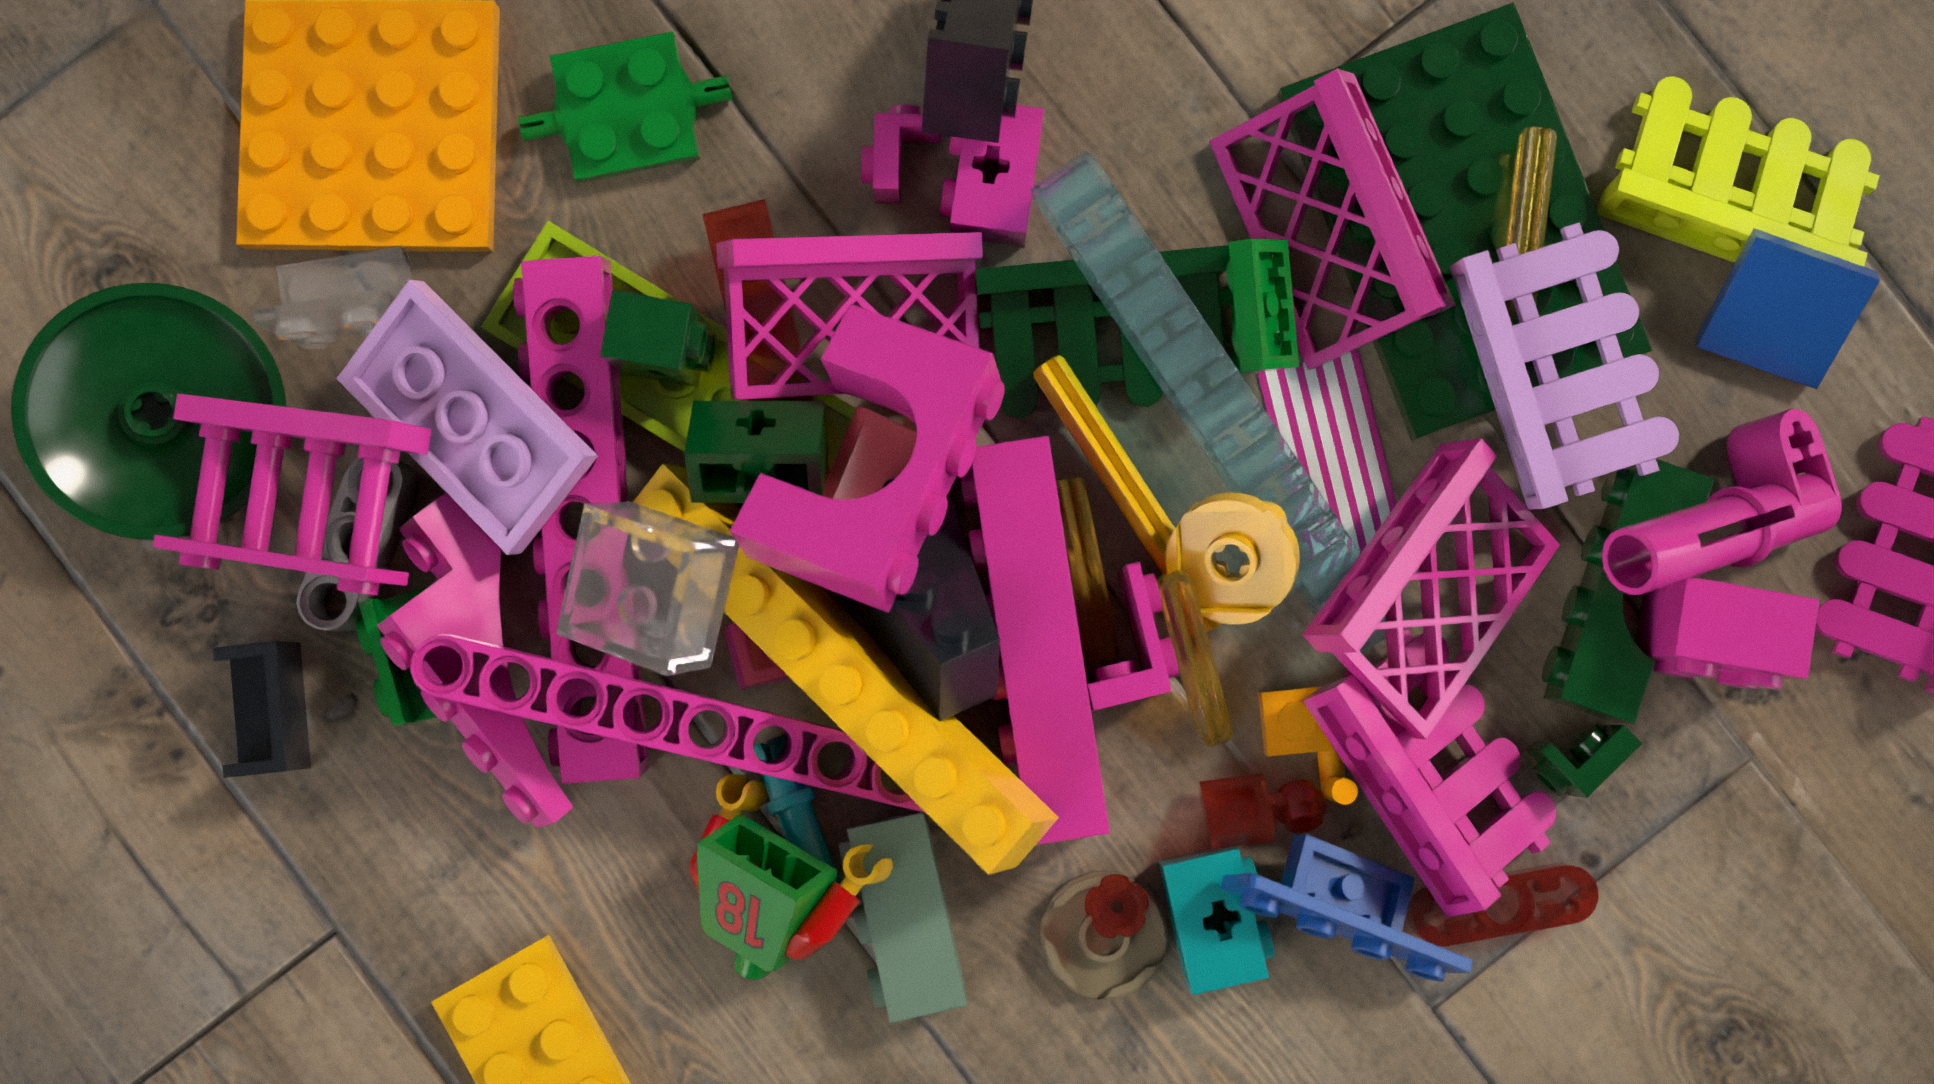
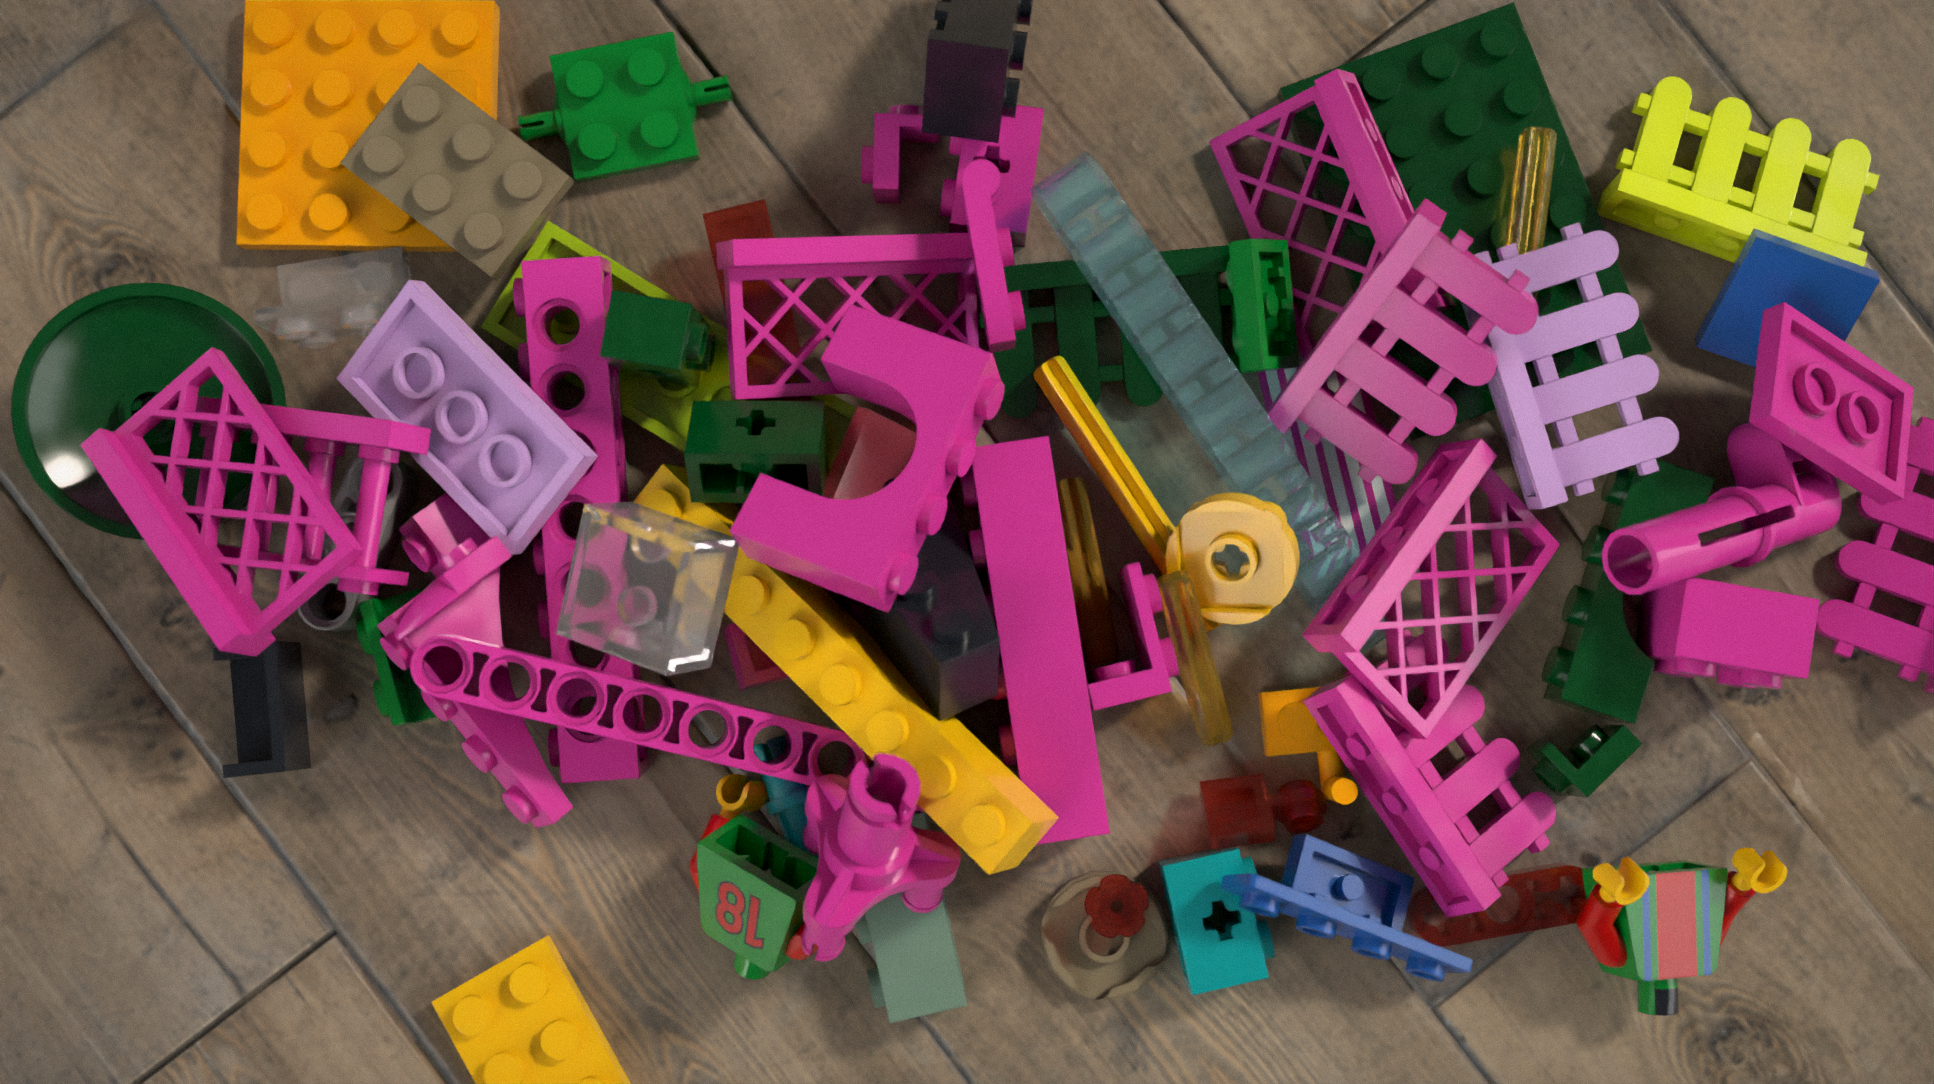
none -> dark pink fence [80,347,364,657]
none -> dark tan plate [340,63,574,282]
none -> dark pink plate [395,535,512,641]
none -> dark pink wheel [801,753,961,961]
none -> dark pink plate [962,159,1026,353]
none -> dark pink fence [1264,198,1538,484]
none -> torso [1577,847,1788,1016]
none -> dark pink plate [1749,302,1914,505]

